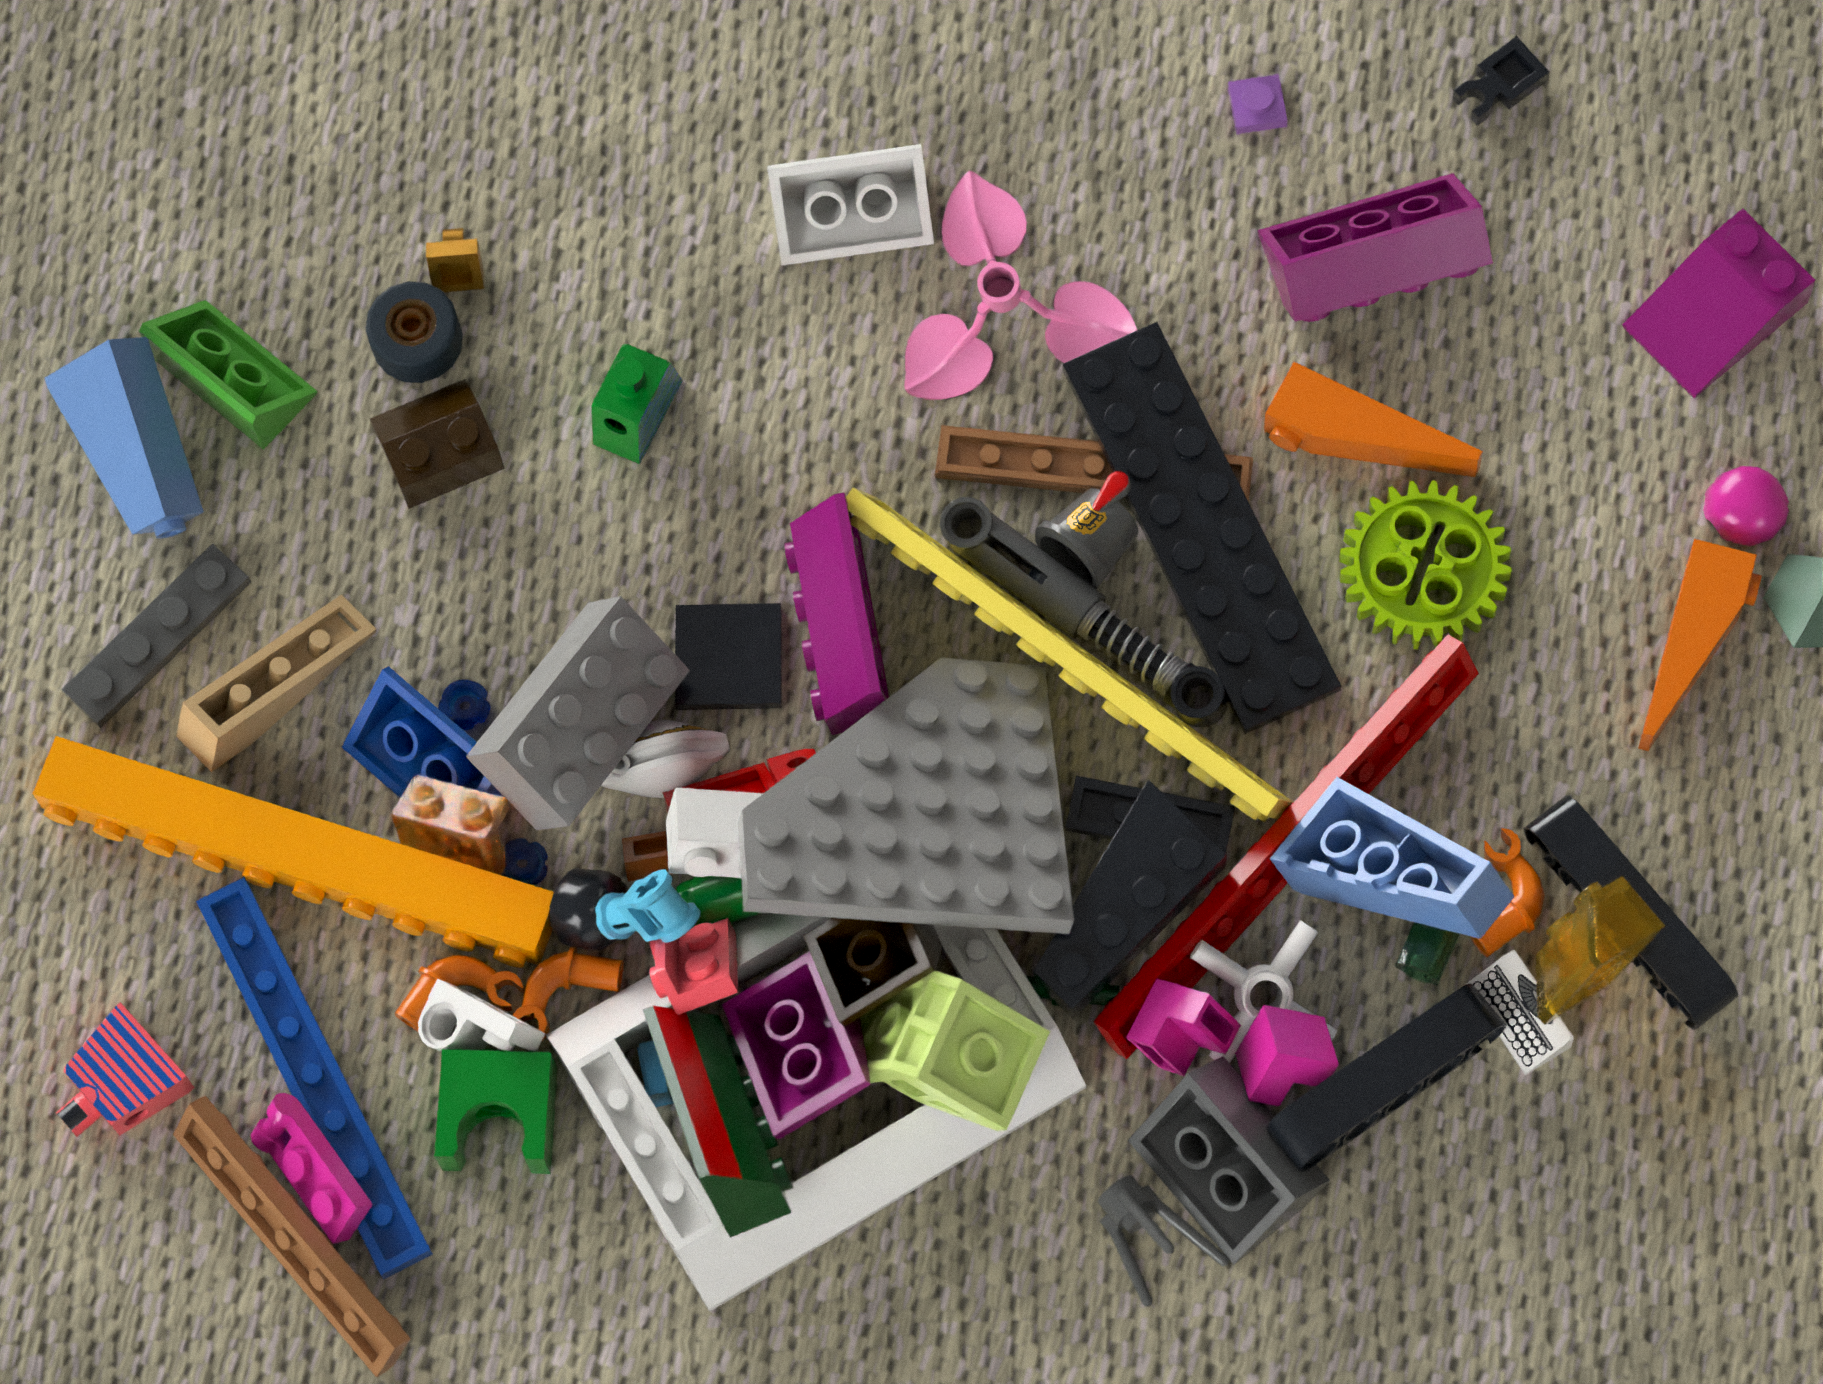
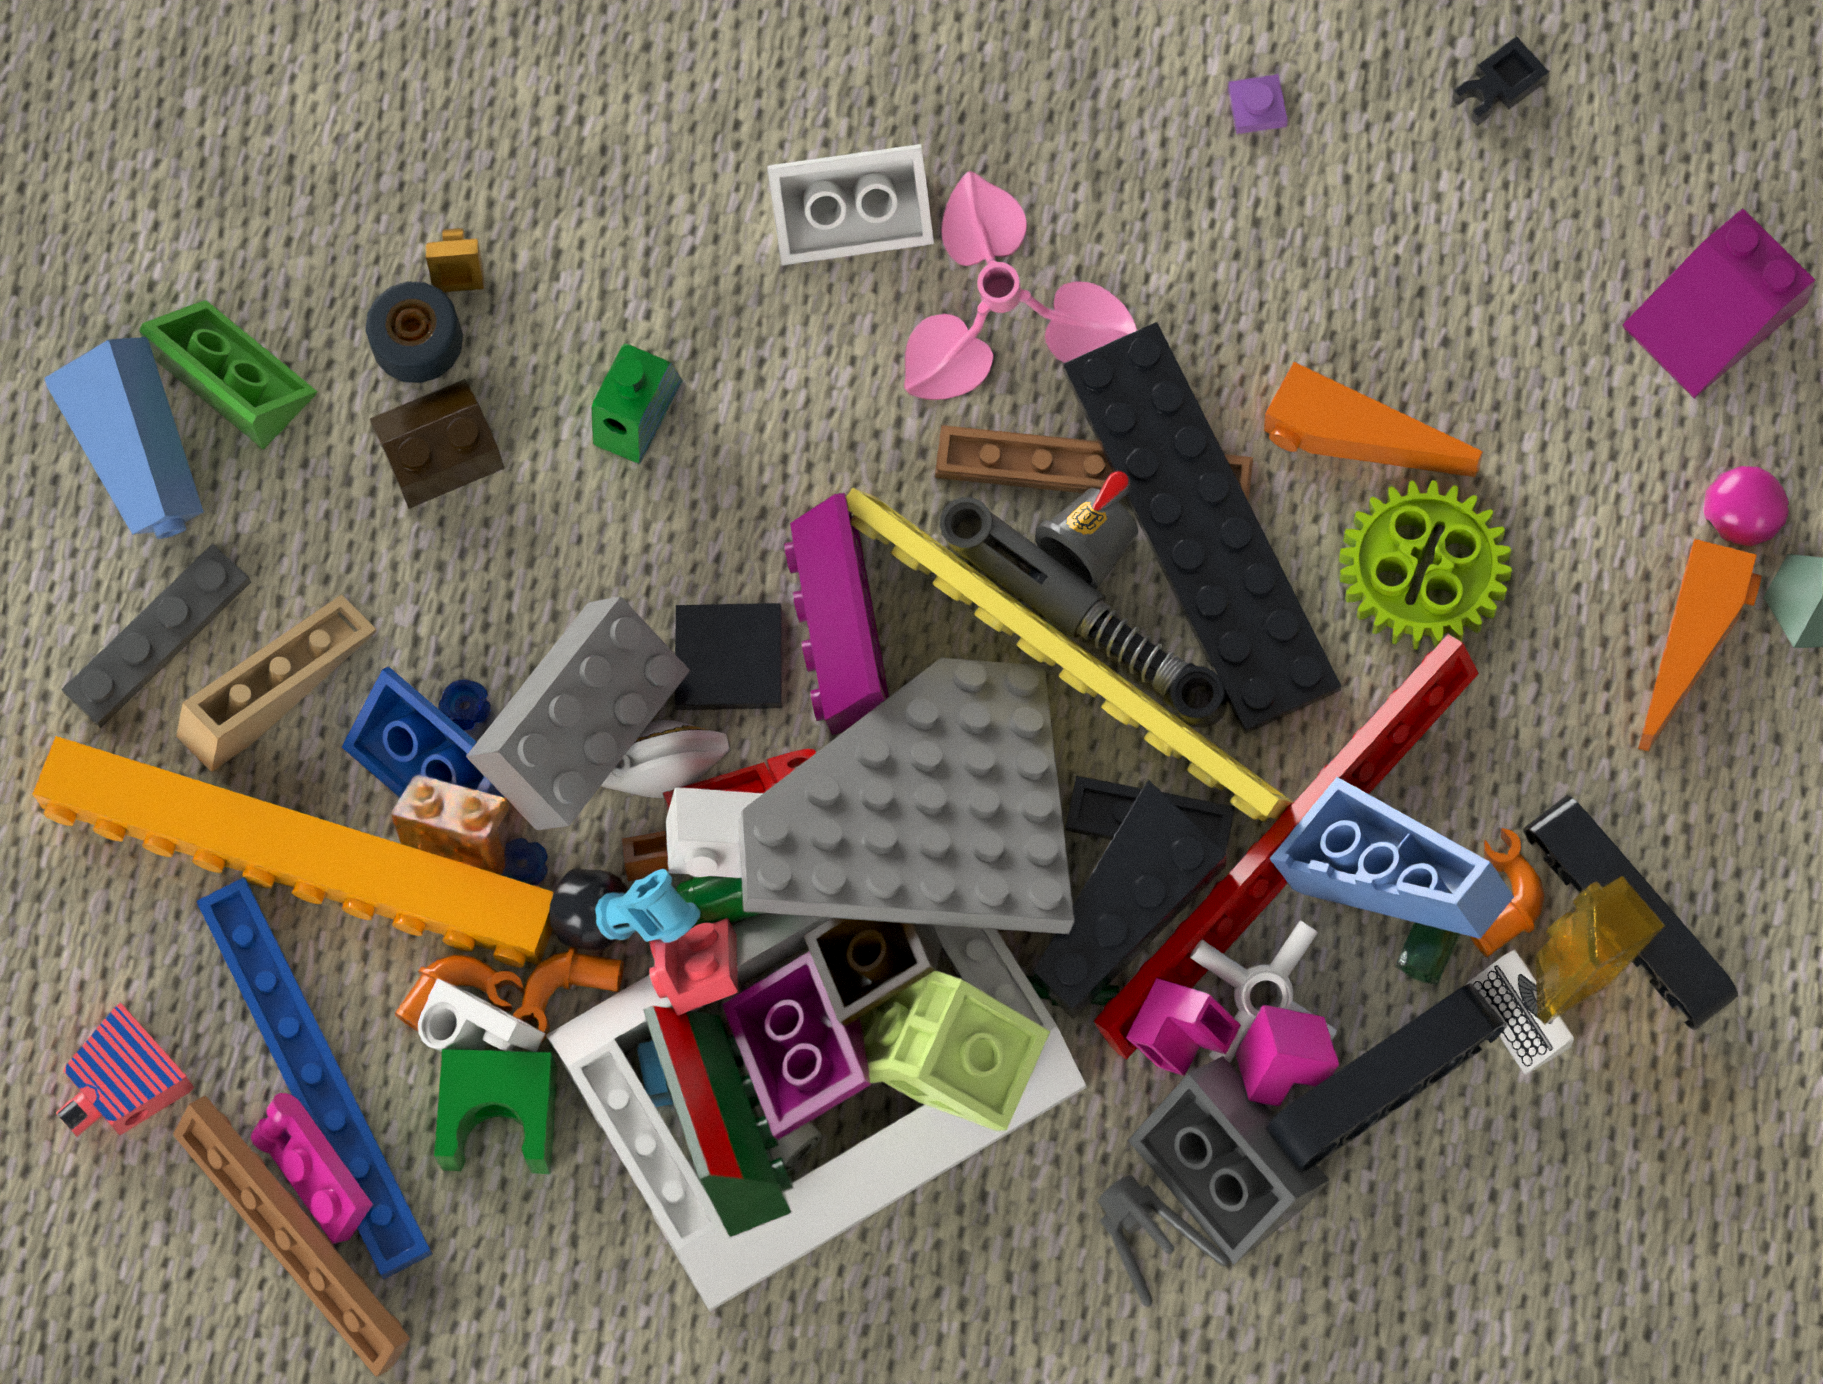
magenta slope [1257,173,1493,322] -> none
none -> white tile [770,1122,822,1171]

